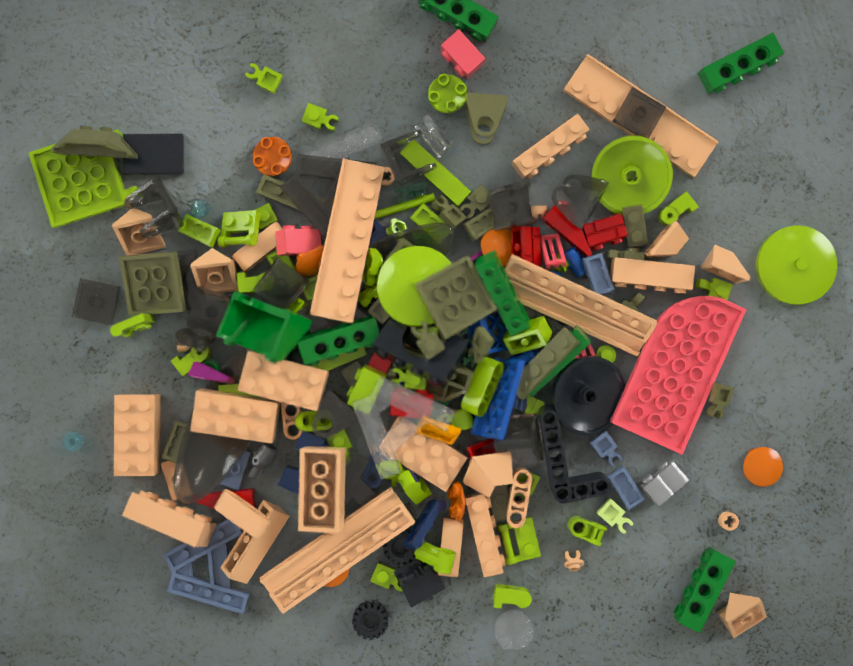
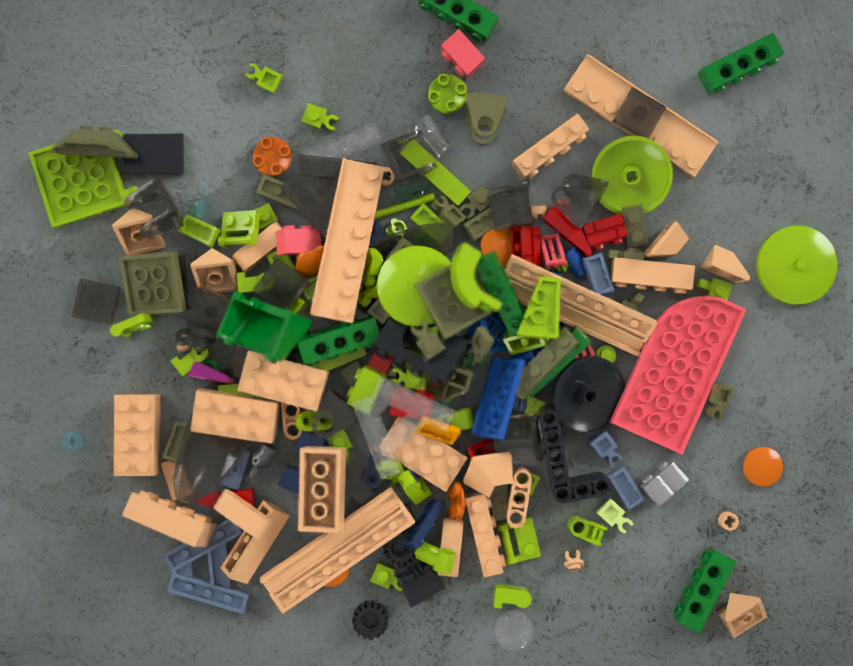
lime beam [461,356,504,417] -> none
lime leg [658,191,699,226] -> none
none -> lime arch [450,243,502,313]
none -> lime wing [516,277,561,340]

